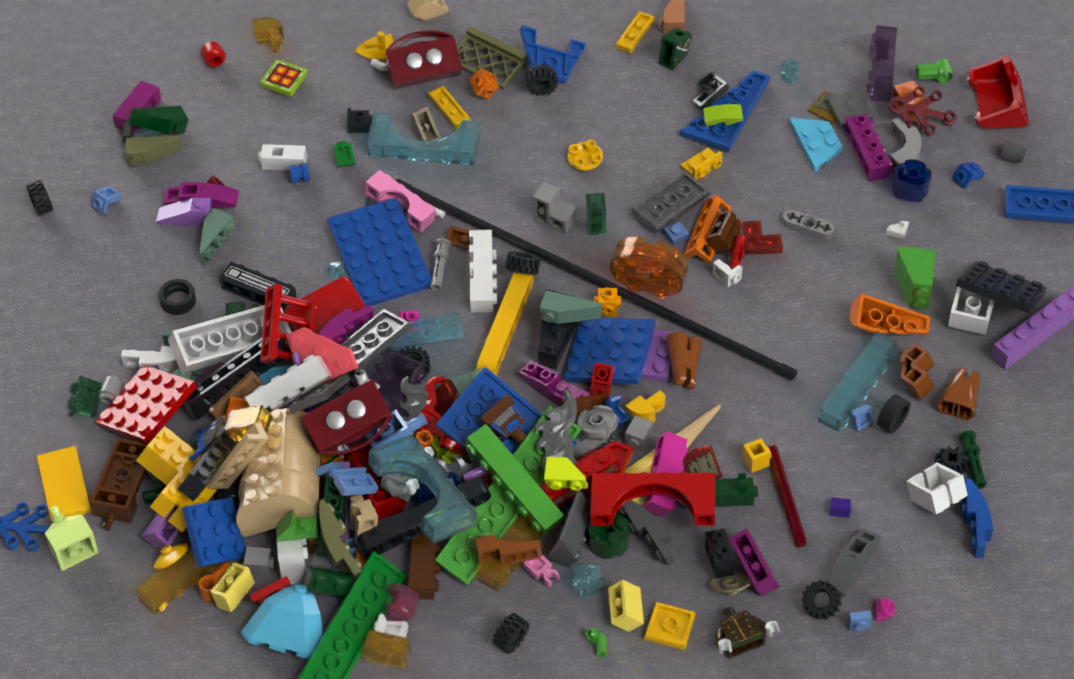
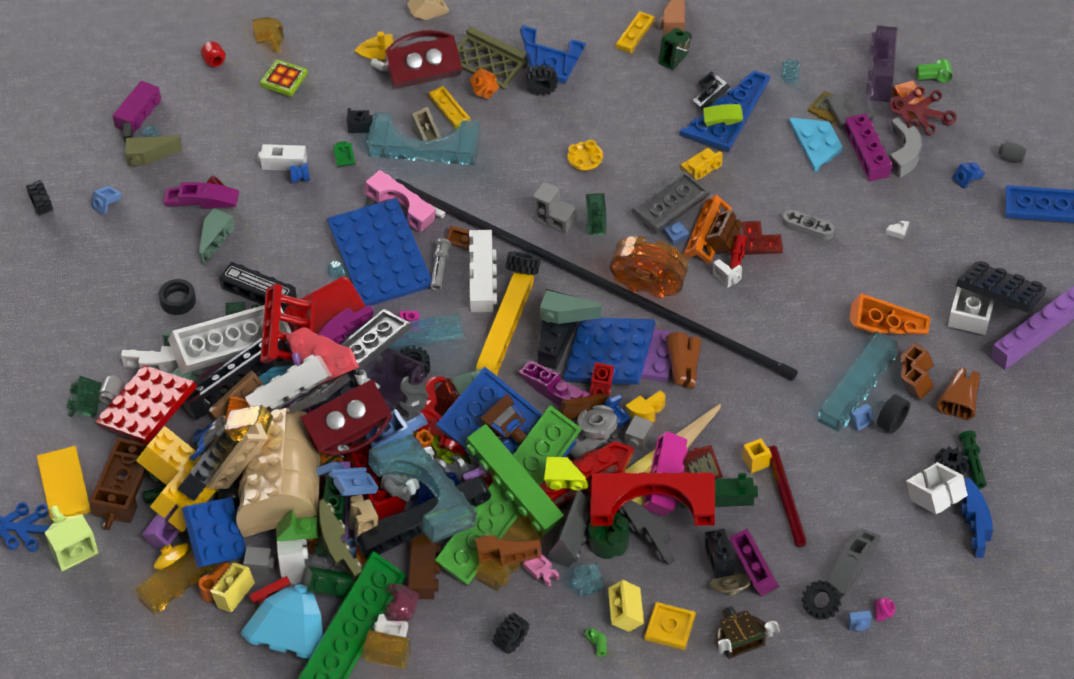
dark green slope [128,106,189,134] -> none
medium lavender slope [156,198,213,226] -> none
piece [534,389,578,474] -> none
light orange brick [594,287,621,317] -> none
dark purple slope [829,498,851,518] -> none
clear blue brick [892,159,931,202] -> none
bright green slope [894,246,936,309] -> none
red windscreen [967,55,1030,129] -> none

